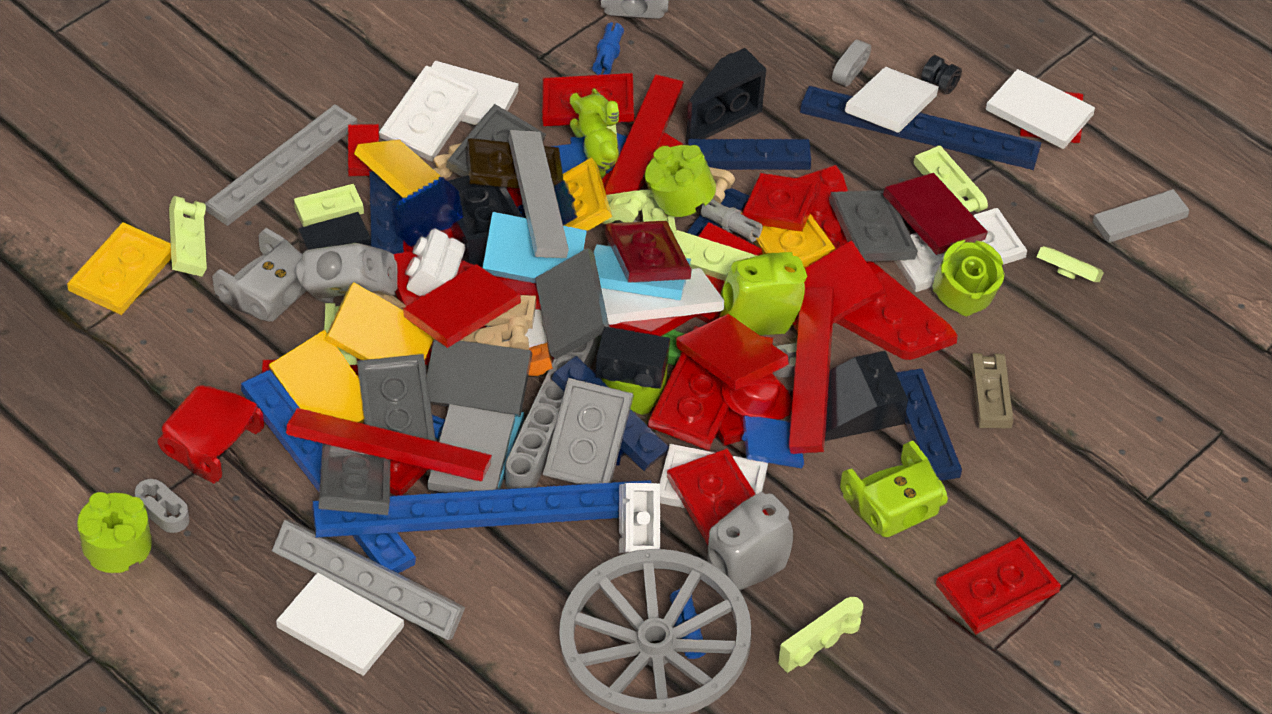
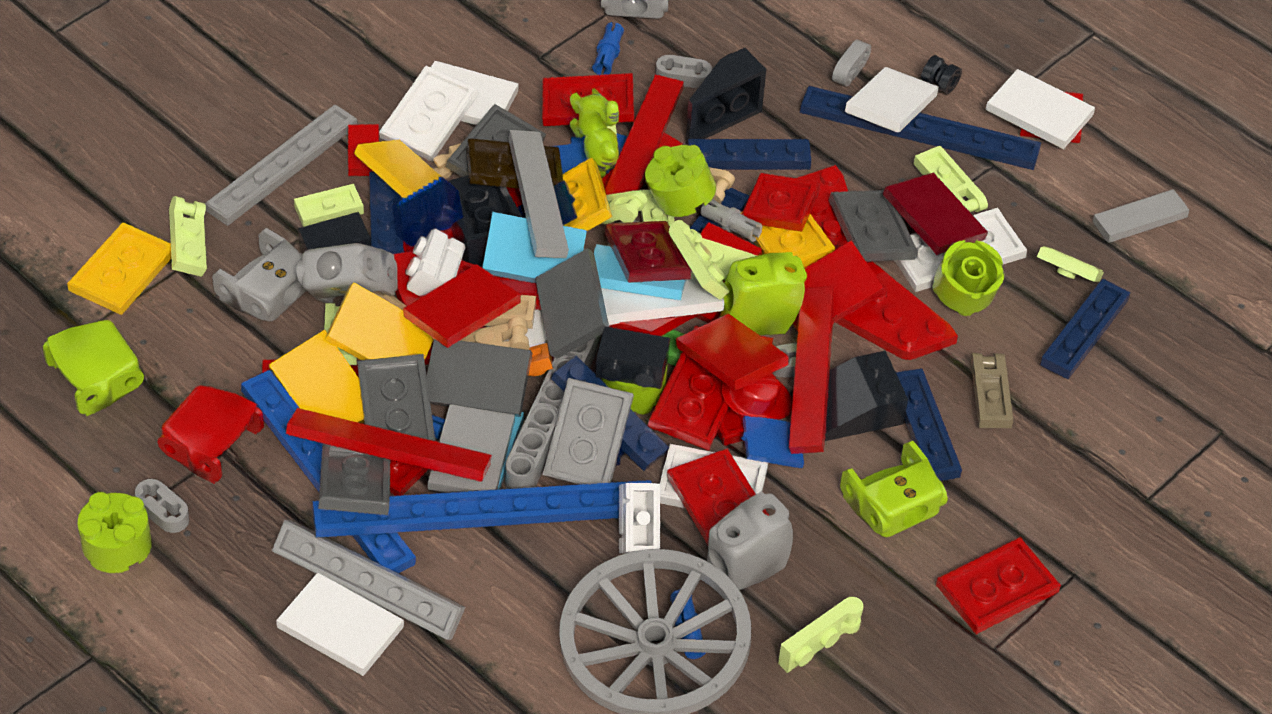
none -> lime piece [43,320,144,416]
none -> light grey beam [656,55,712,88]
none -> yellowish green plate [669,220,729,300]
none -> dark blue plate [1040,278,1131,380]

